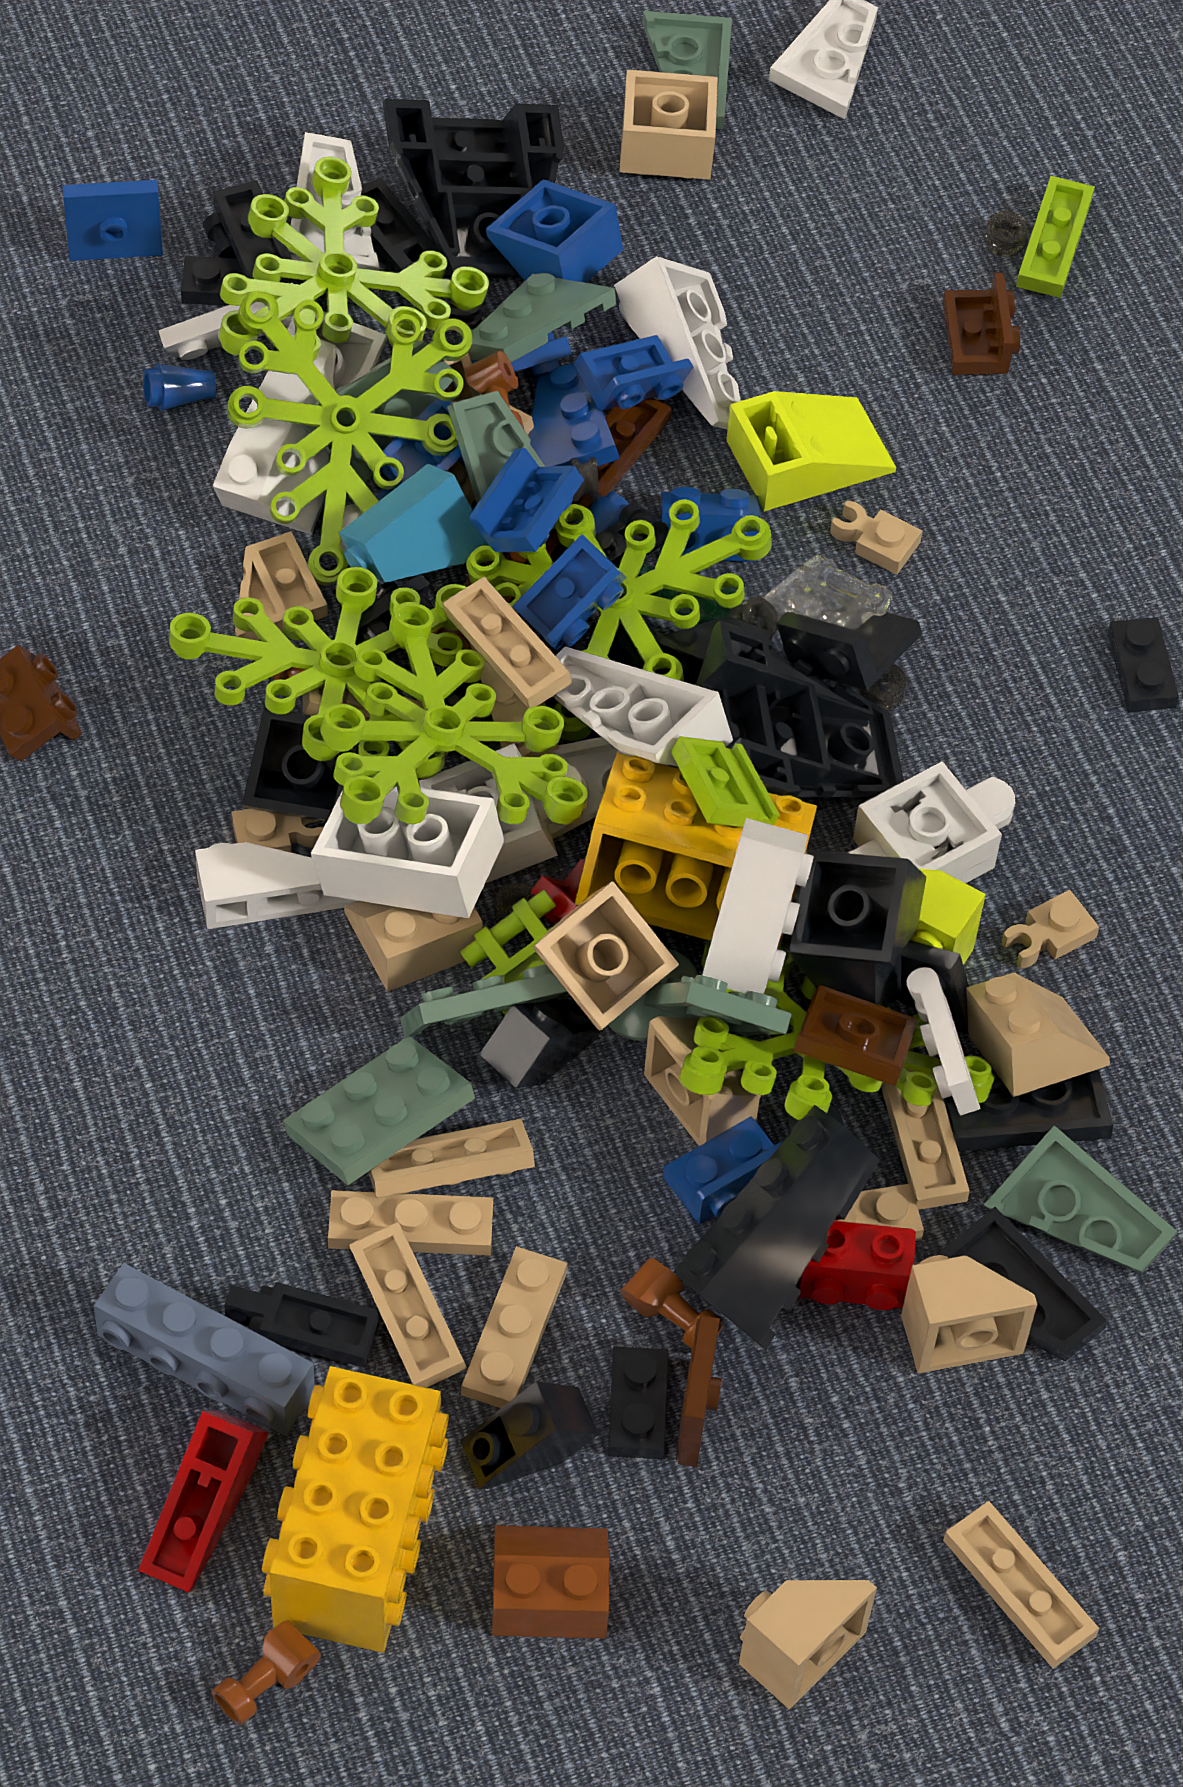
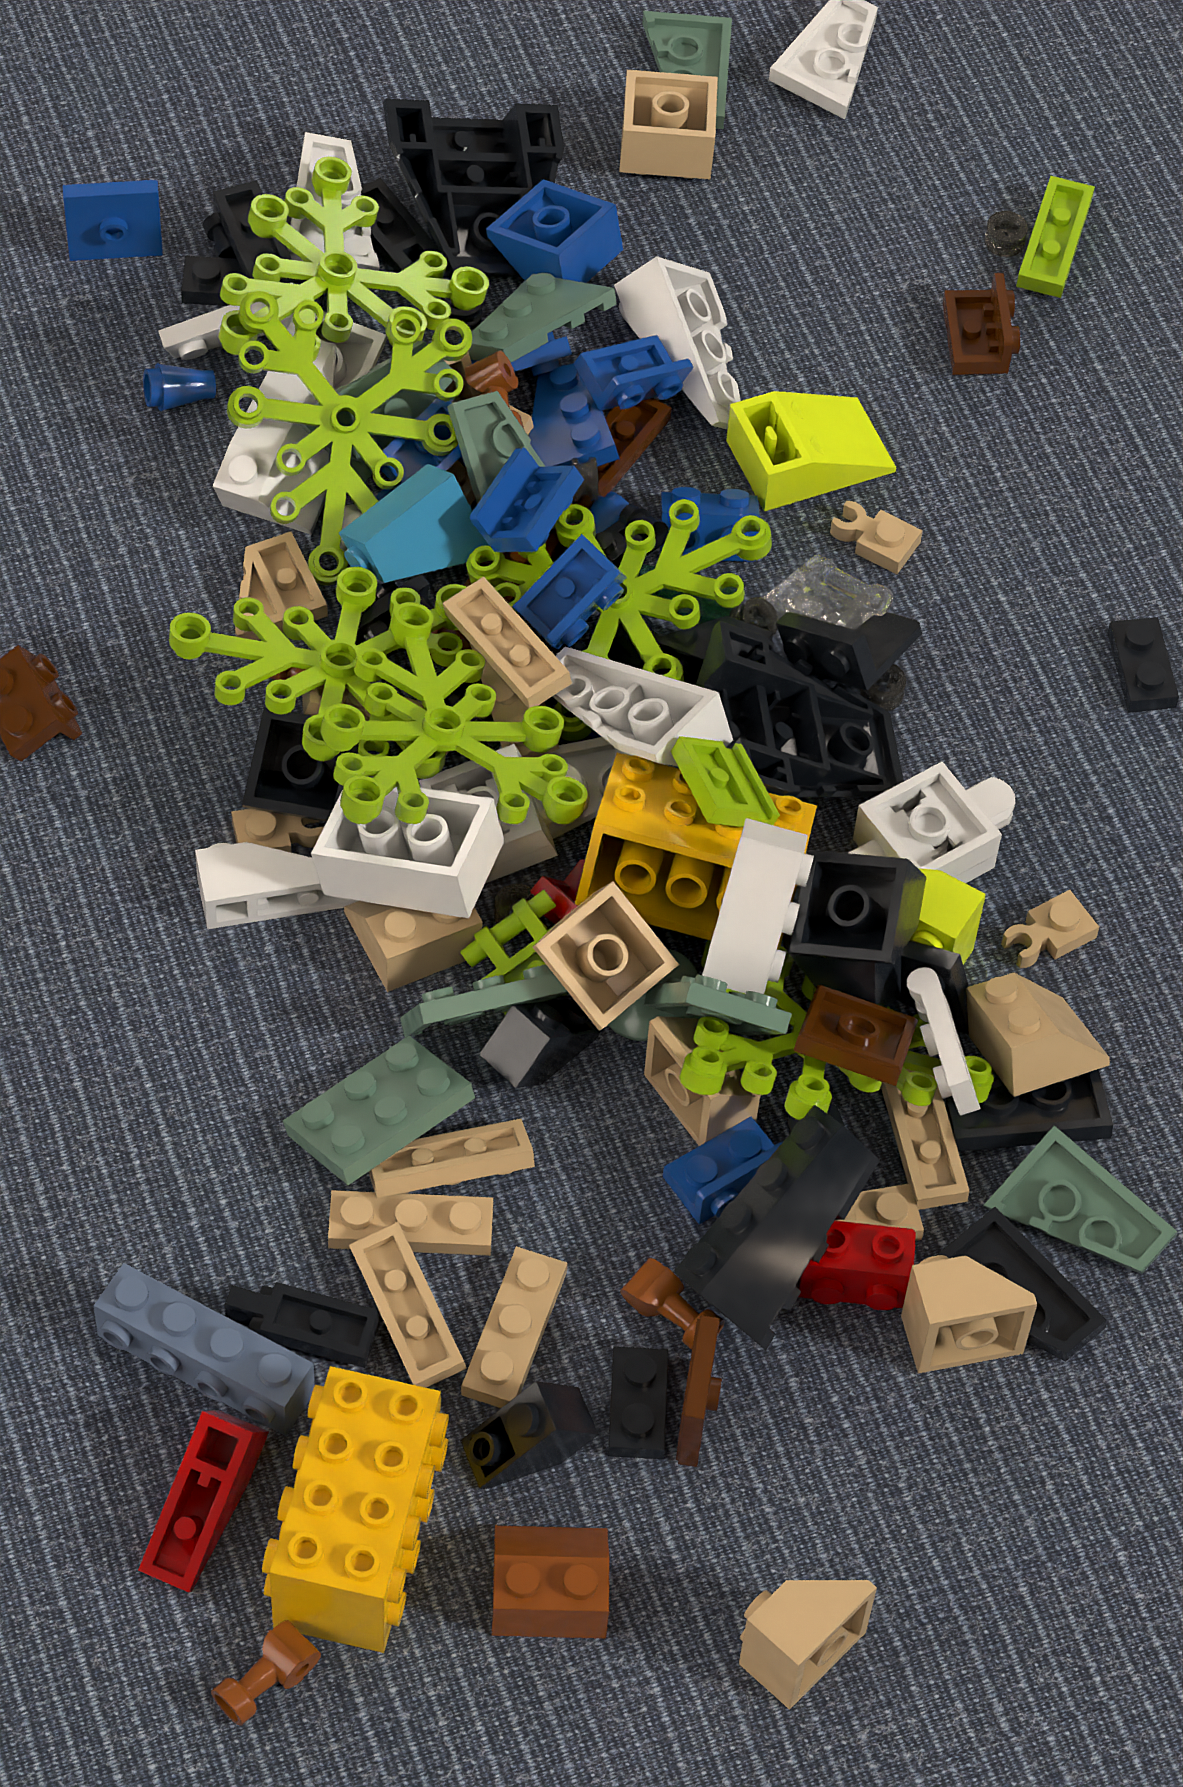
tan plate [943,1501,1099,1669] -> none

